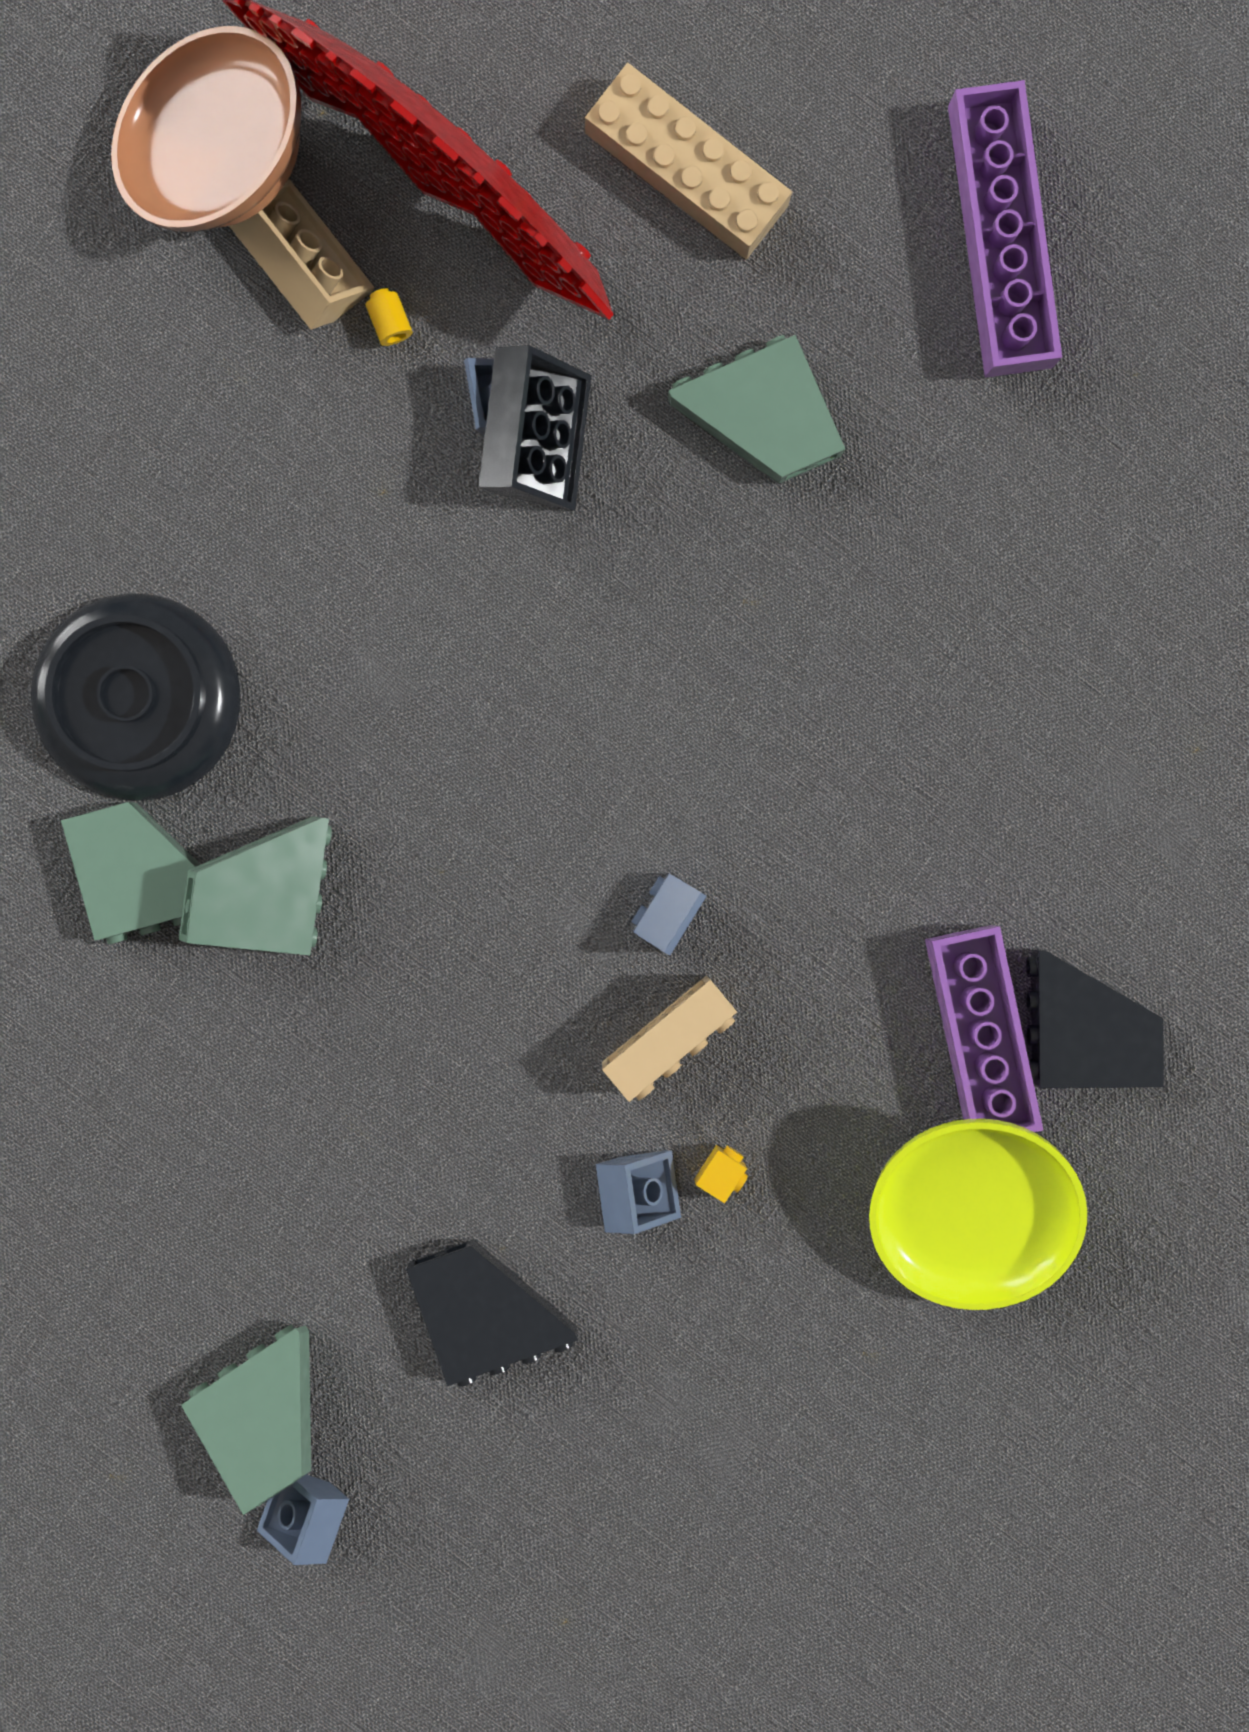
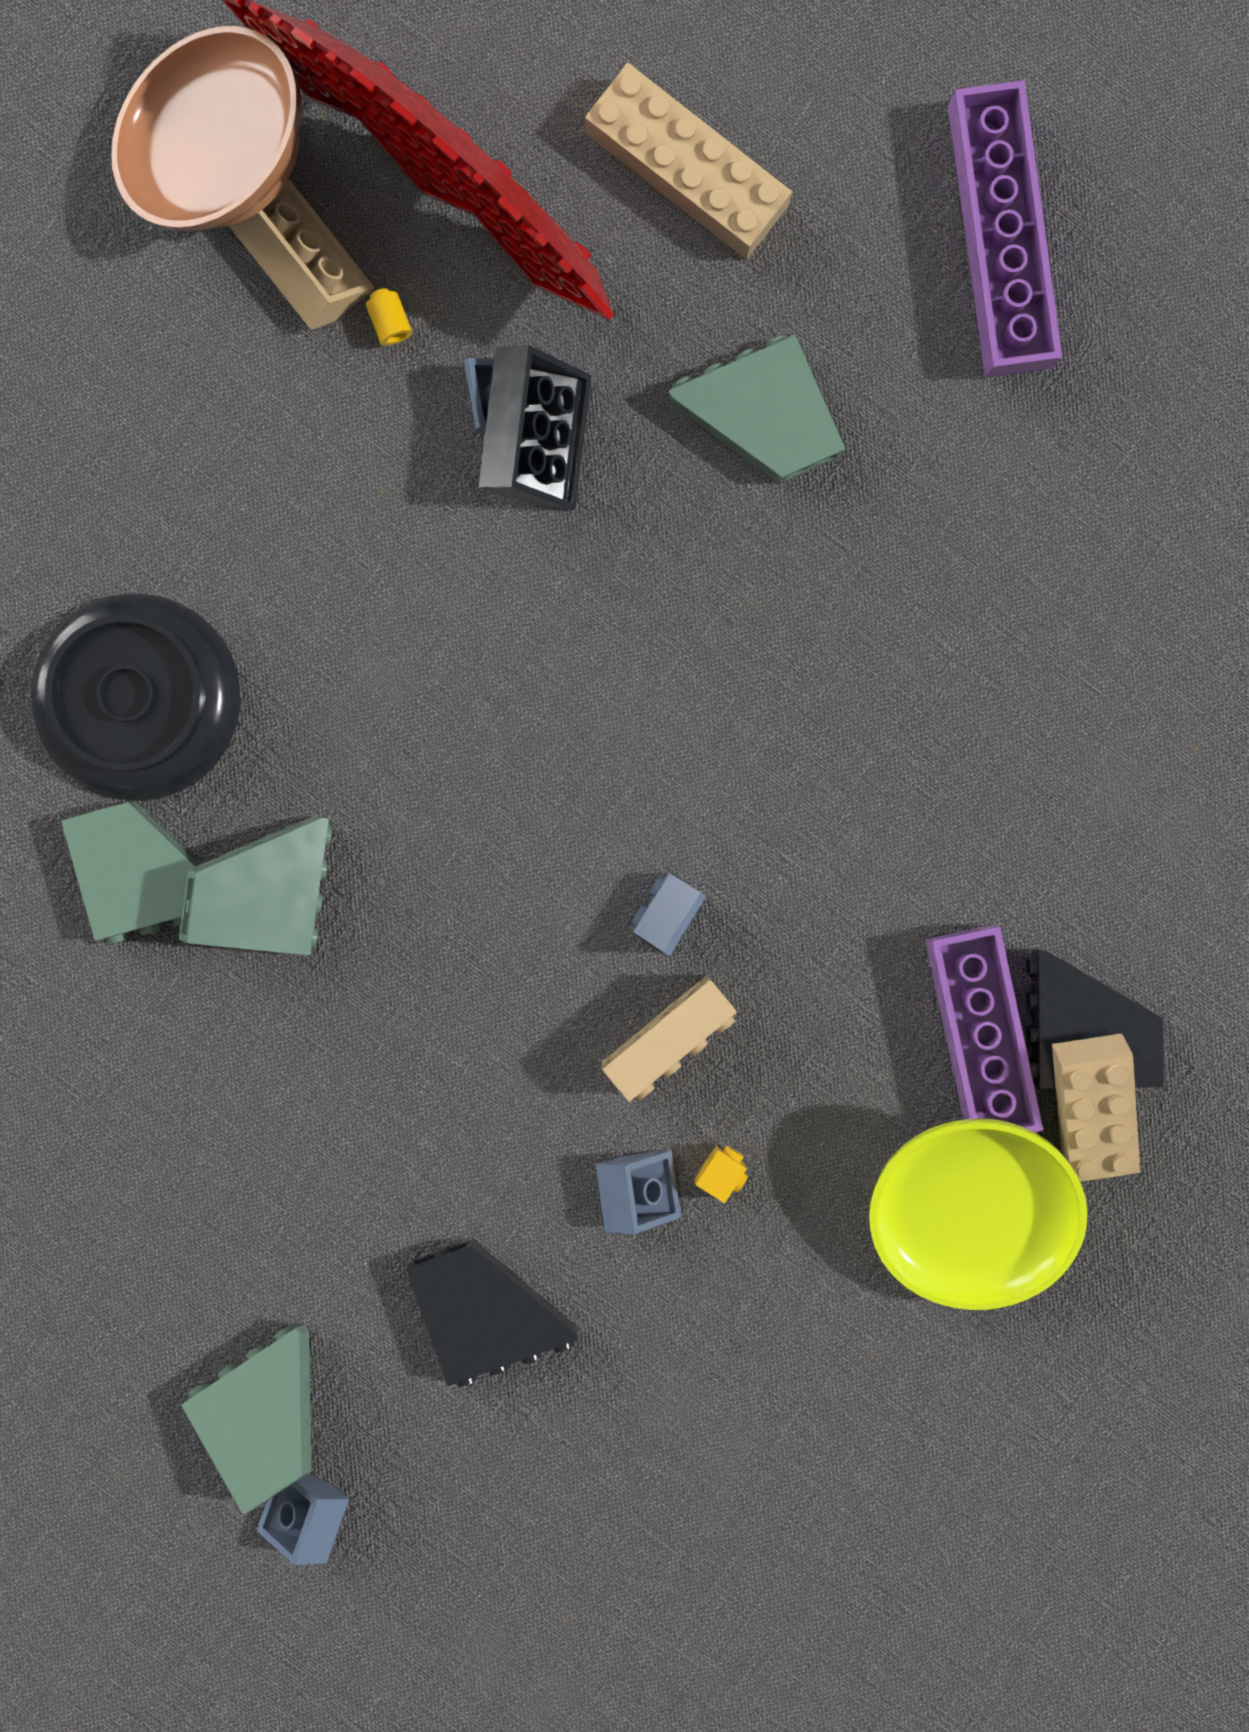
none -> tan brick [1052,1033,1140,1182]

